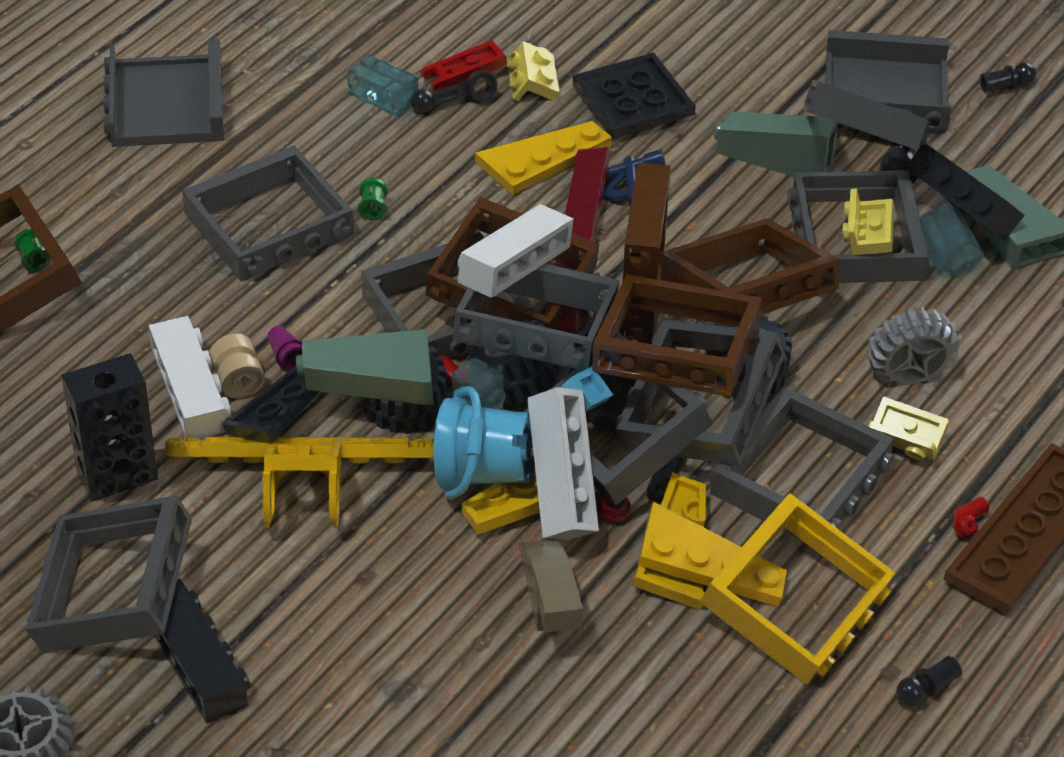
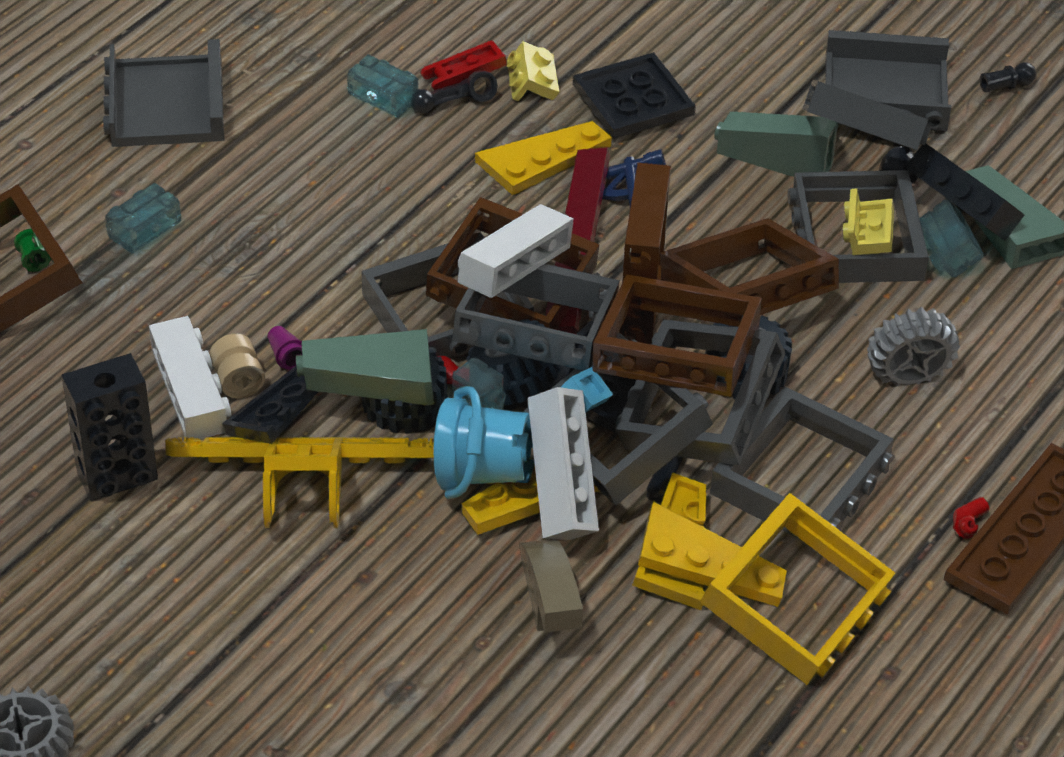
dark grey window [25,496,192,653] -> none
black brick [153,578,250,724] -> none
dark grey window [182,145,354,281] -> none
green bush [358,178,388,220] -> none
dark red plate [596,493,631,522] -> none
light yellow bracket [868,397,949,461] -> none
black pin [896,655,962,707] -> none
none -> clear light blue brick [105,183,182,254]

